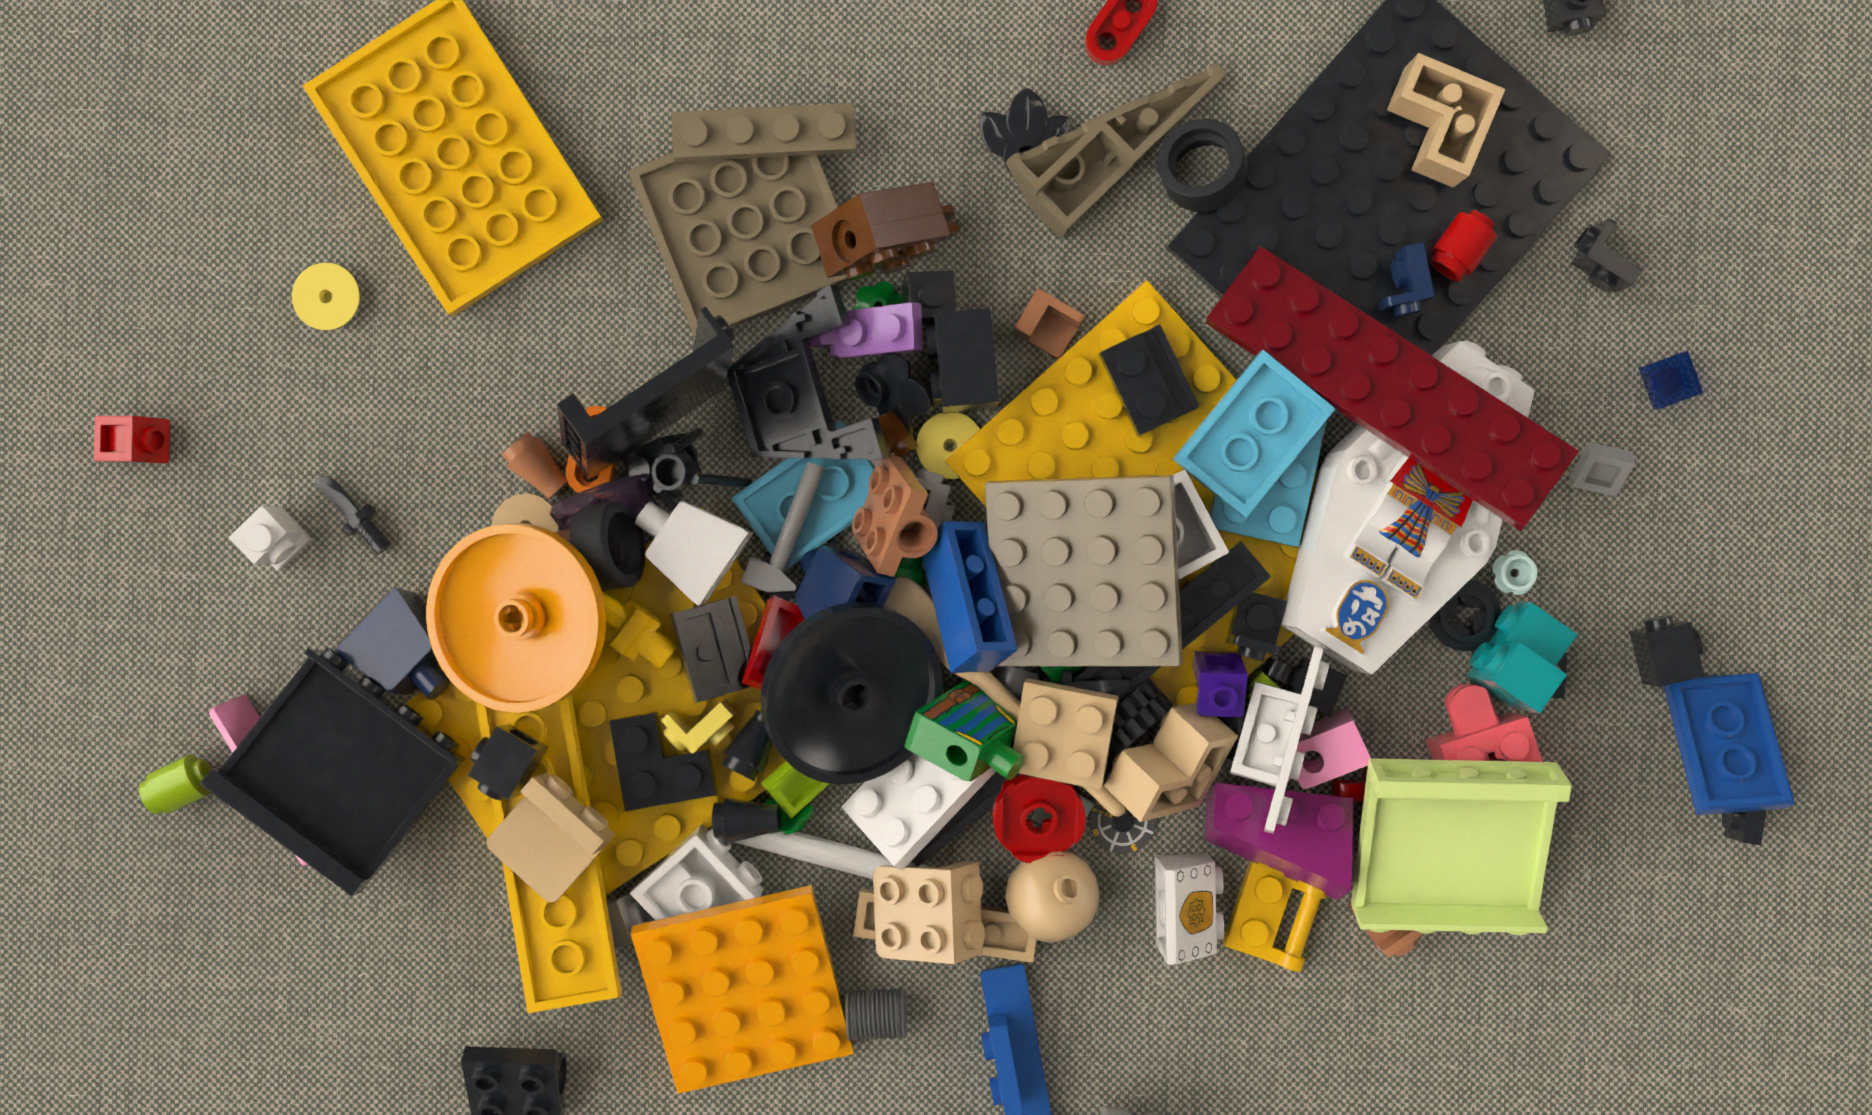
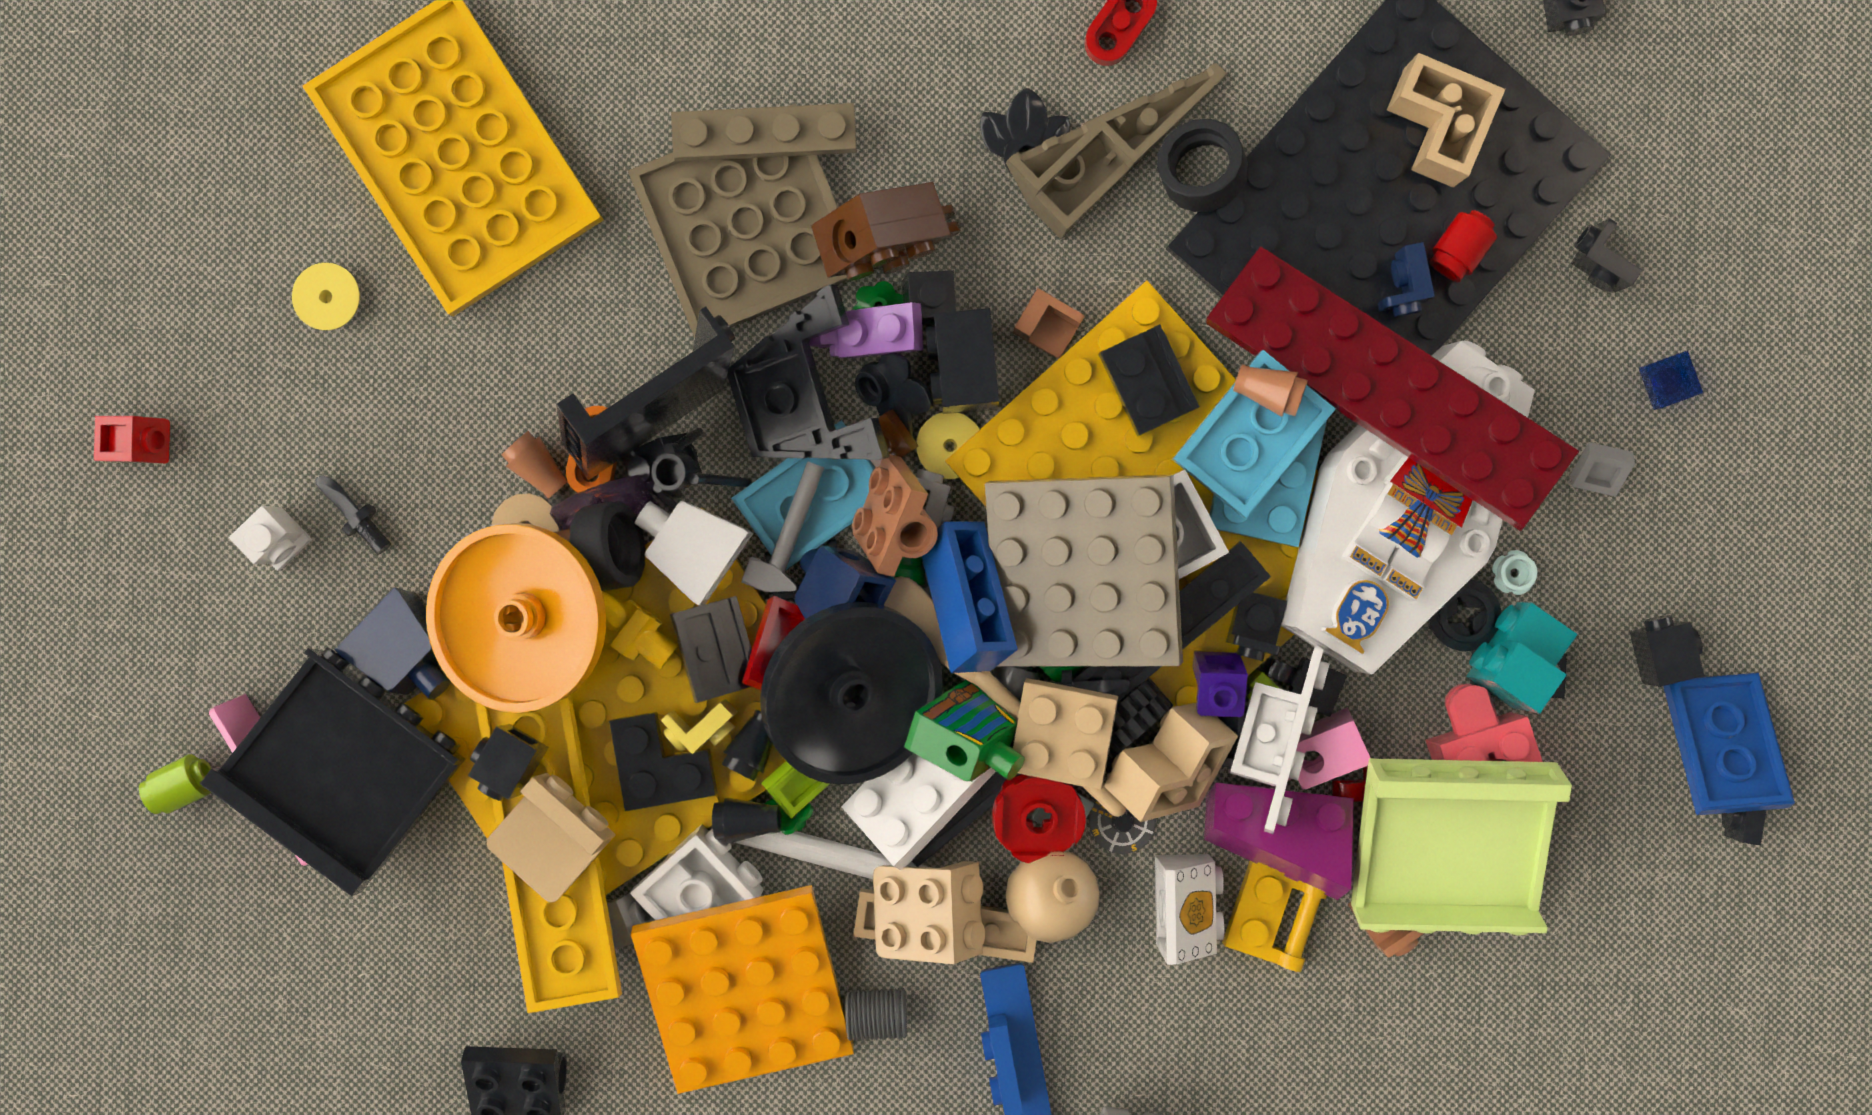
none -> nougat cone [1233,364,1308,417]

